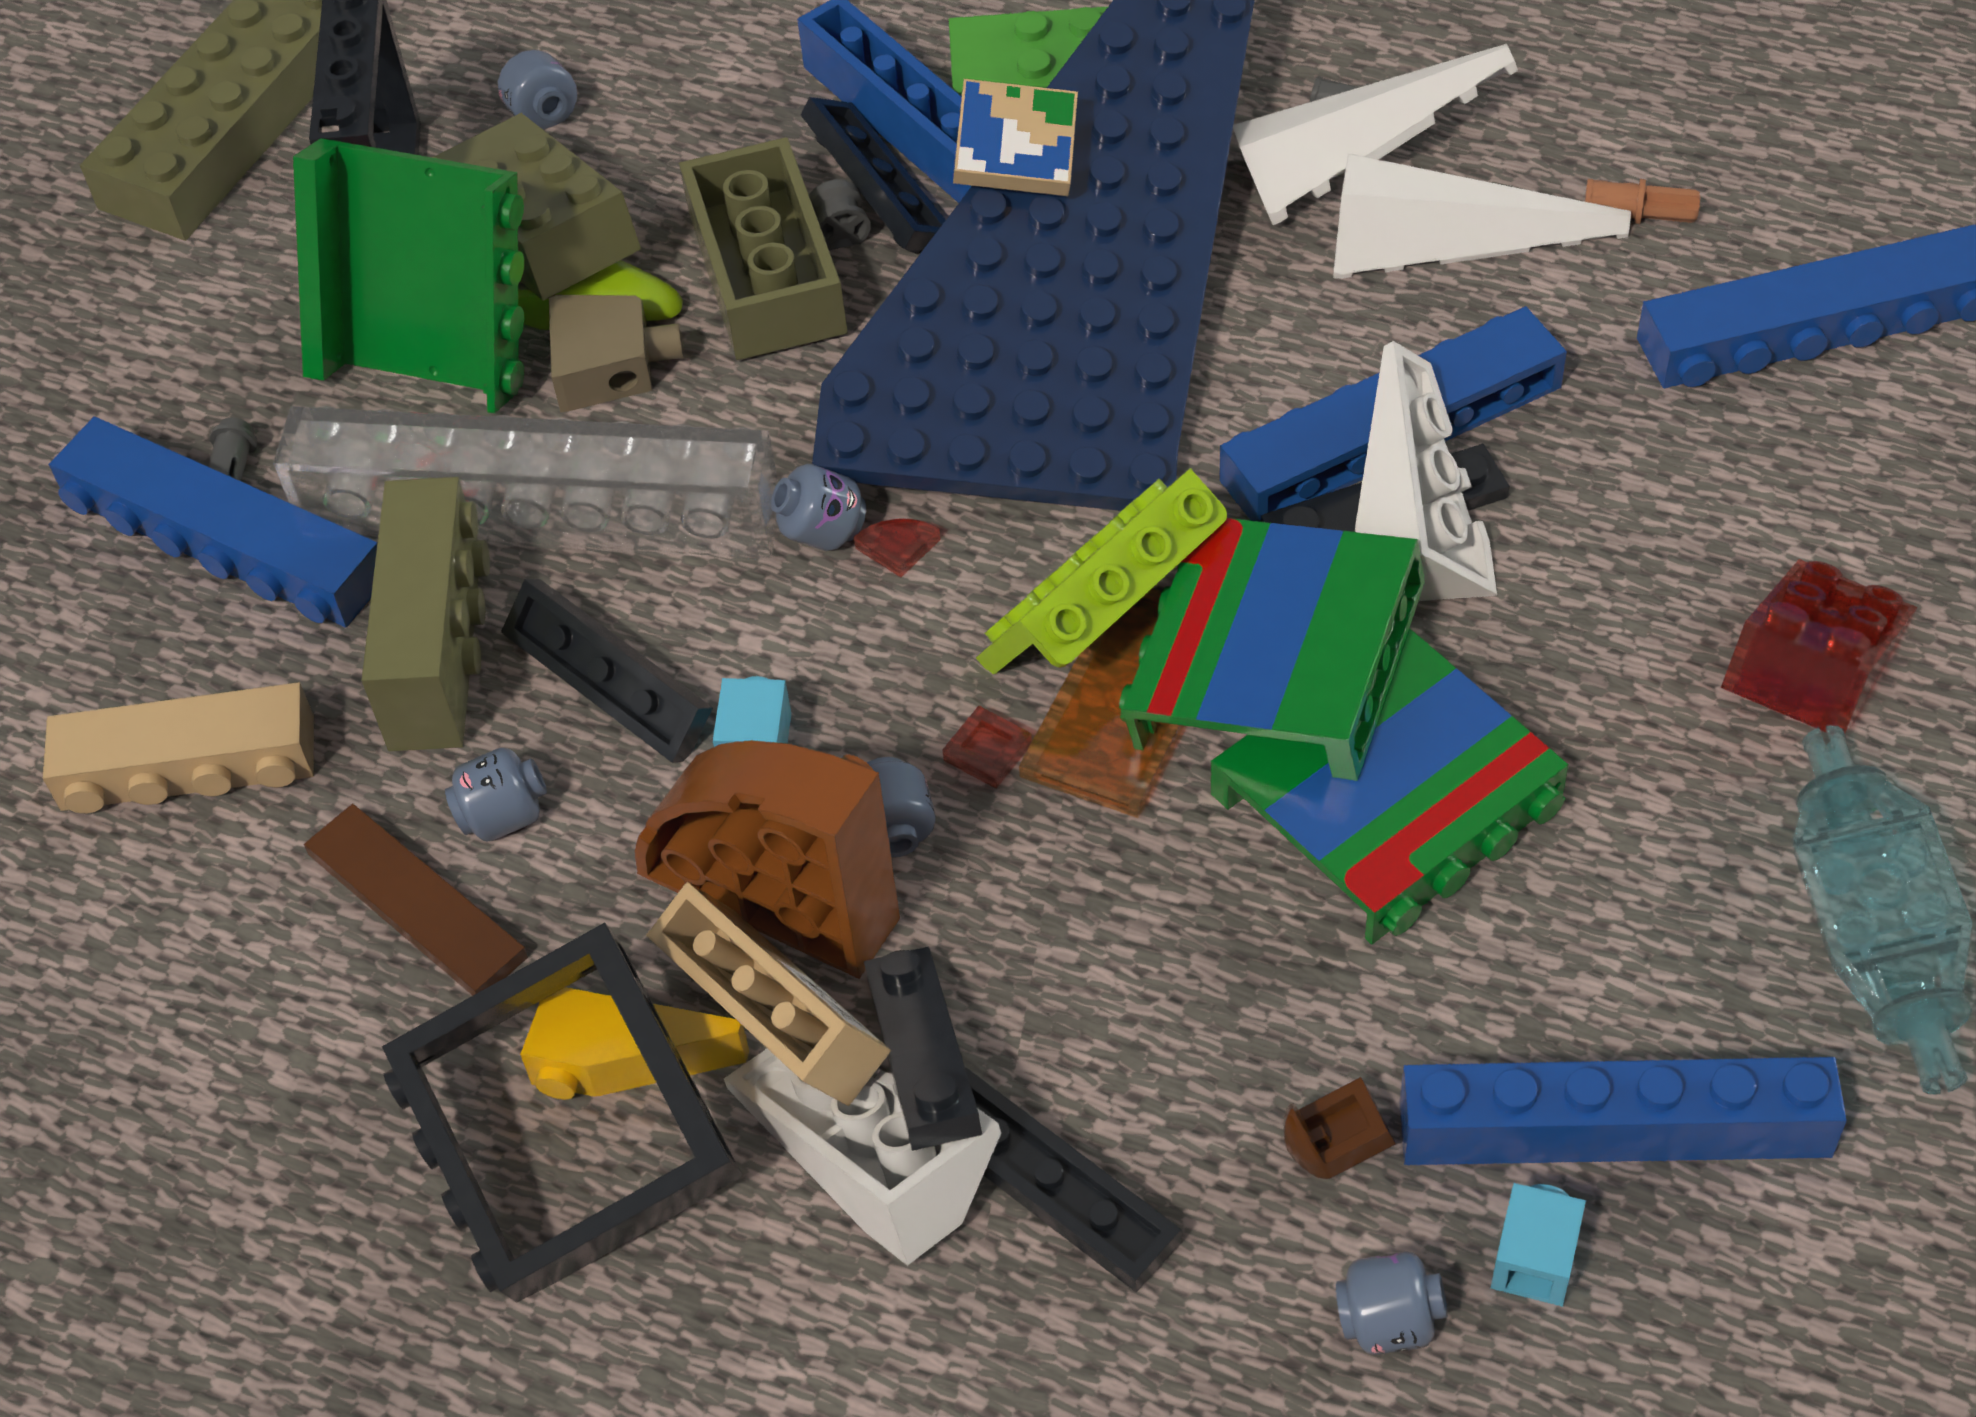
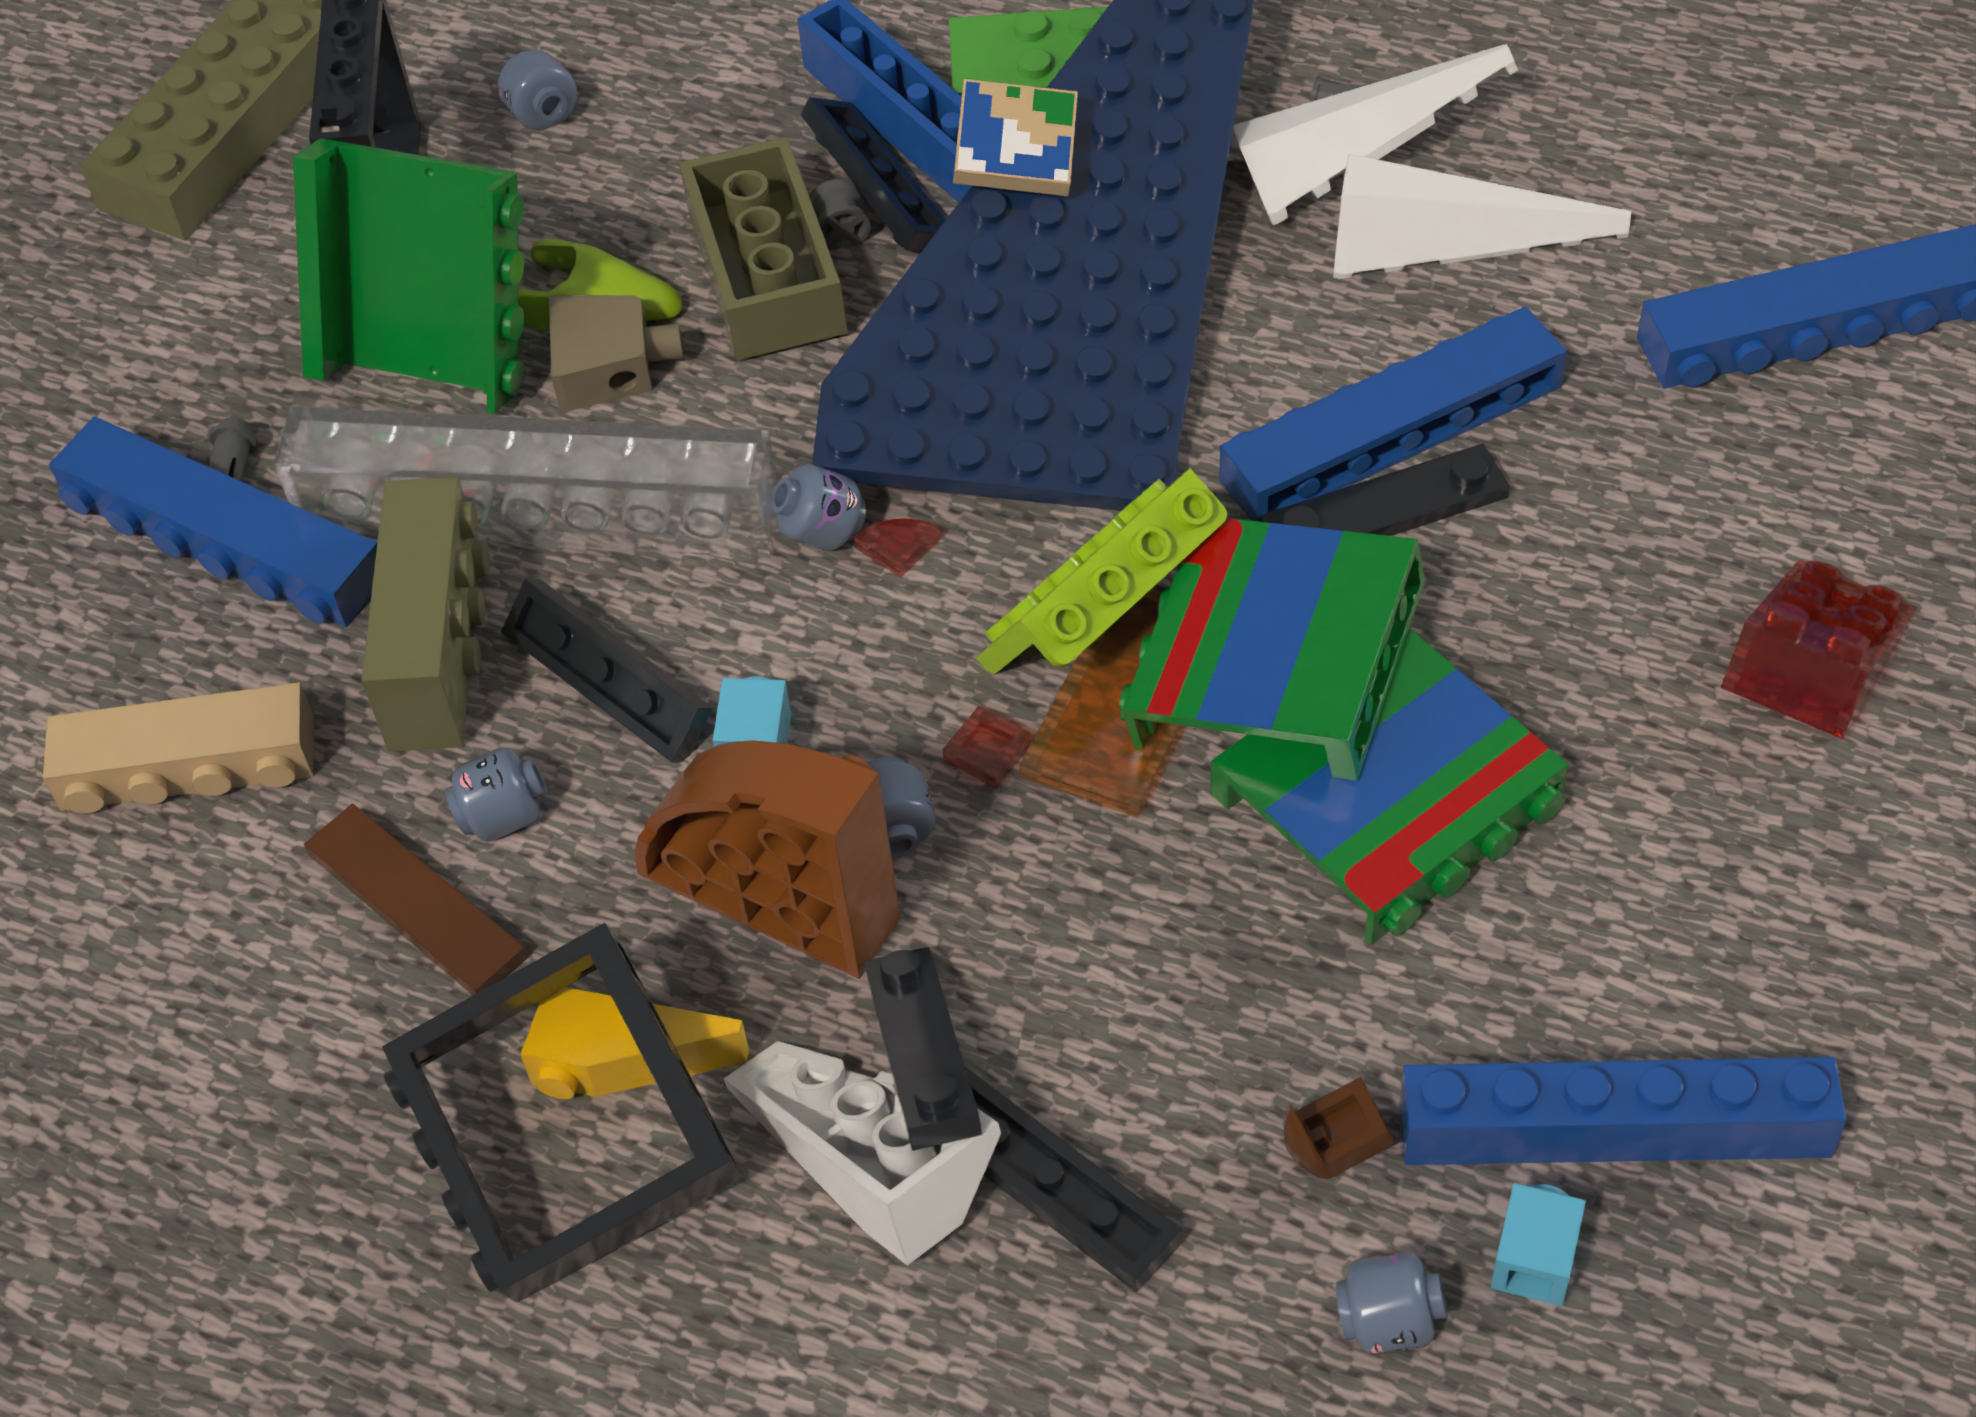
olive brick [432,113,641,301] -> none
tan brick [646,882,891,1106] -> none
white wedge [1355,341,1497,601] -> none
nougat axle [1585,179,1701,224] -> none
clear light blue plate [1793,725,1972,1095] -> none

